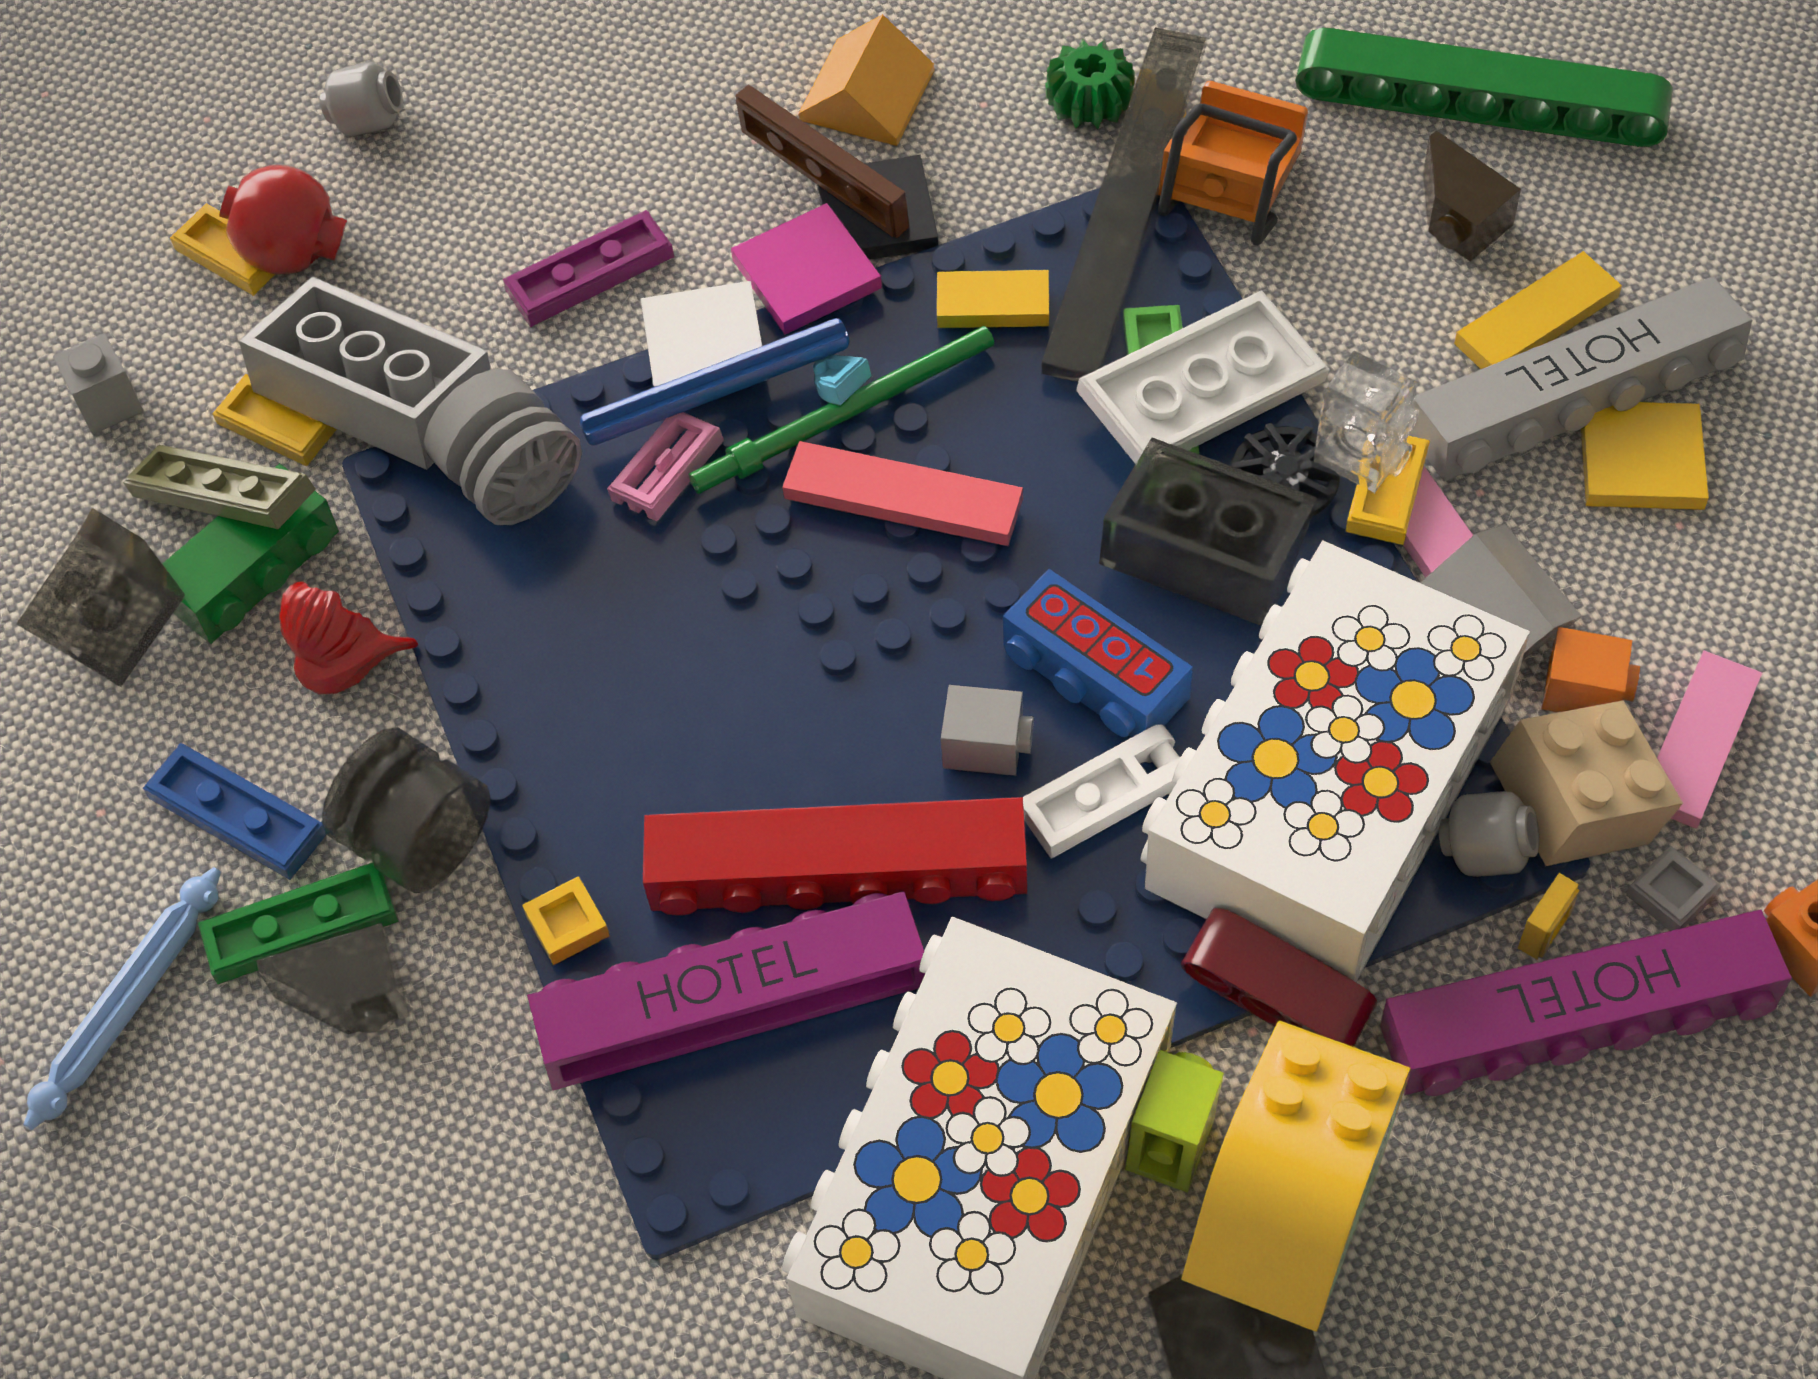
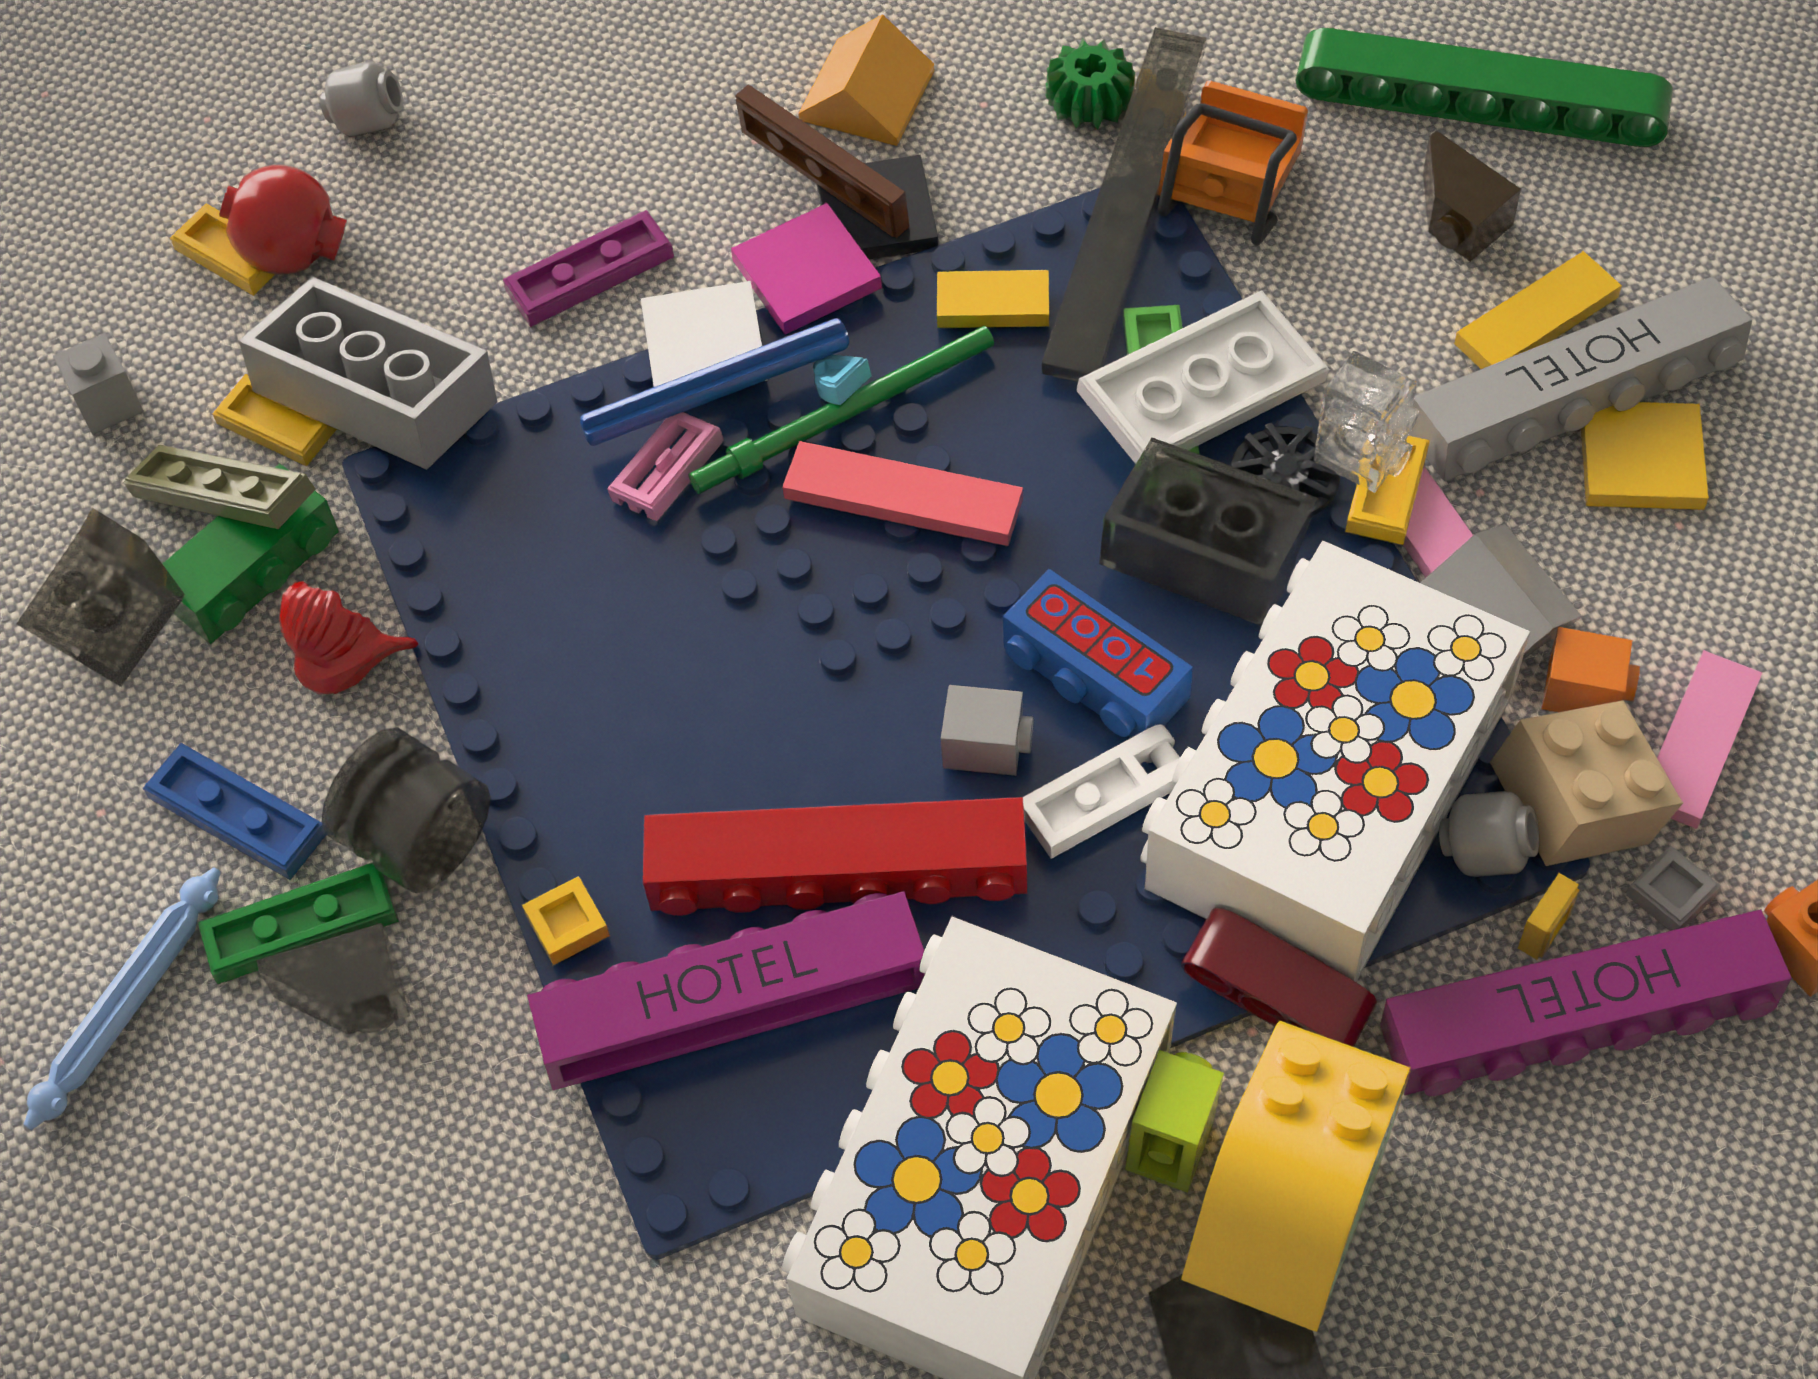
light grey wheel [424,369,582,525] -> none

